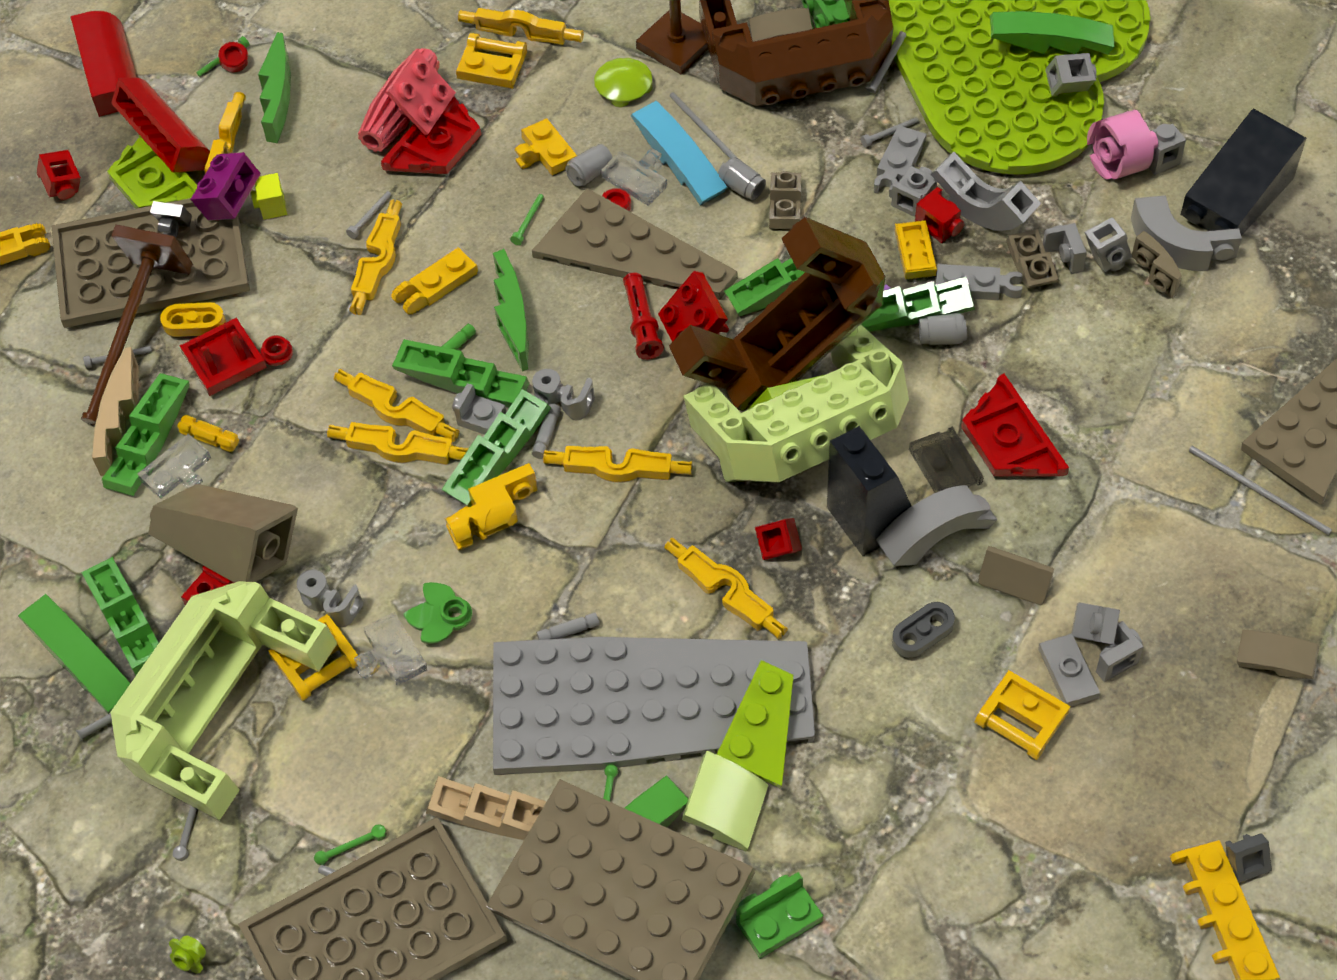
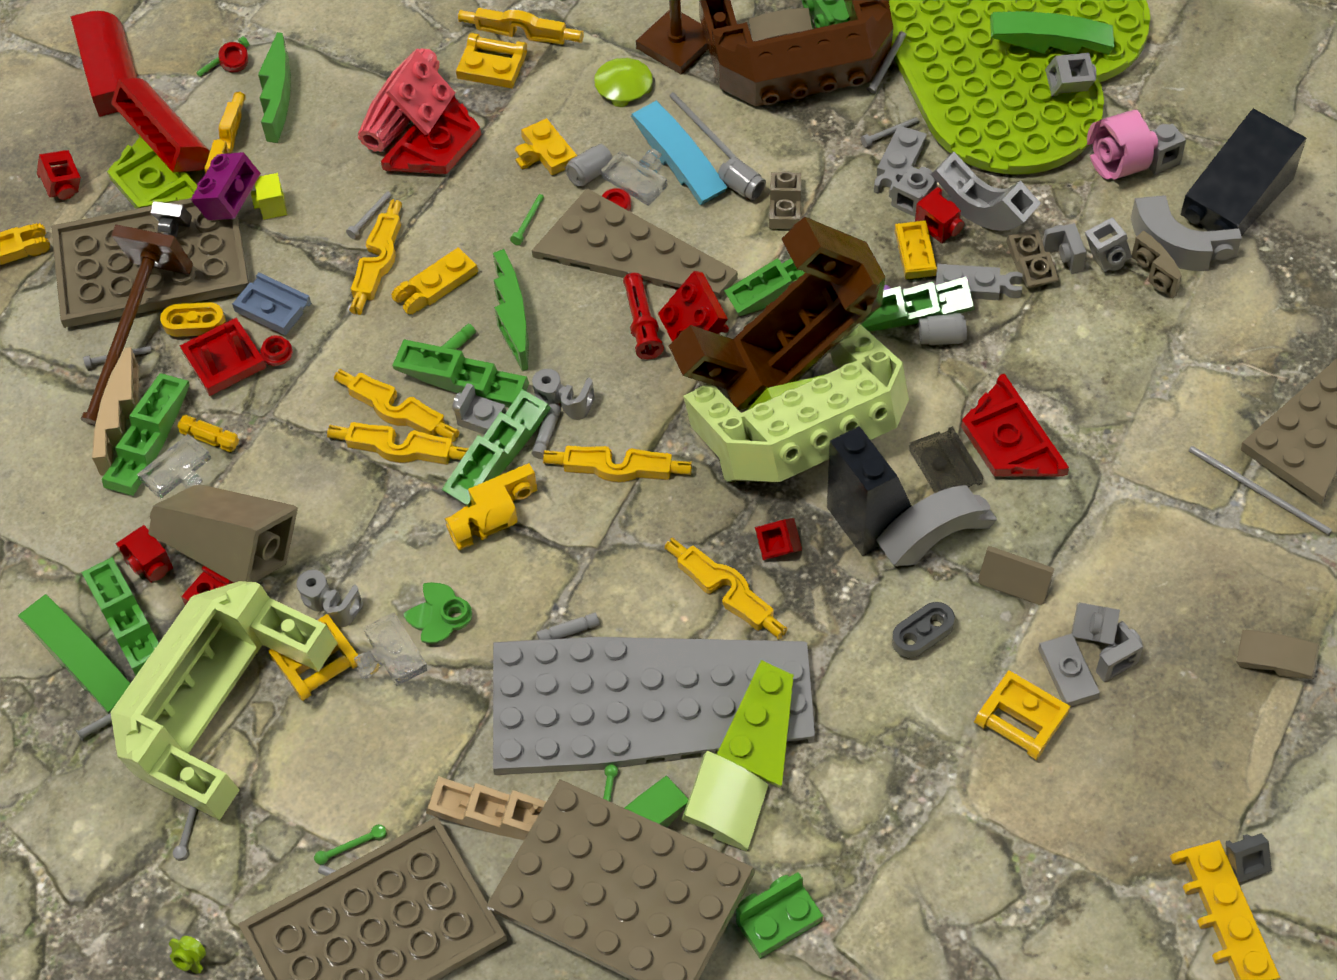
none -> red brick [115,525,173,583]
none -> sand blue plate [232,272,312,336]

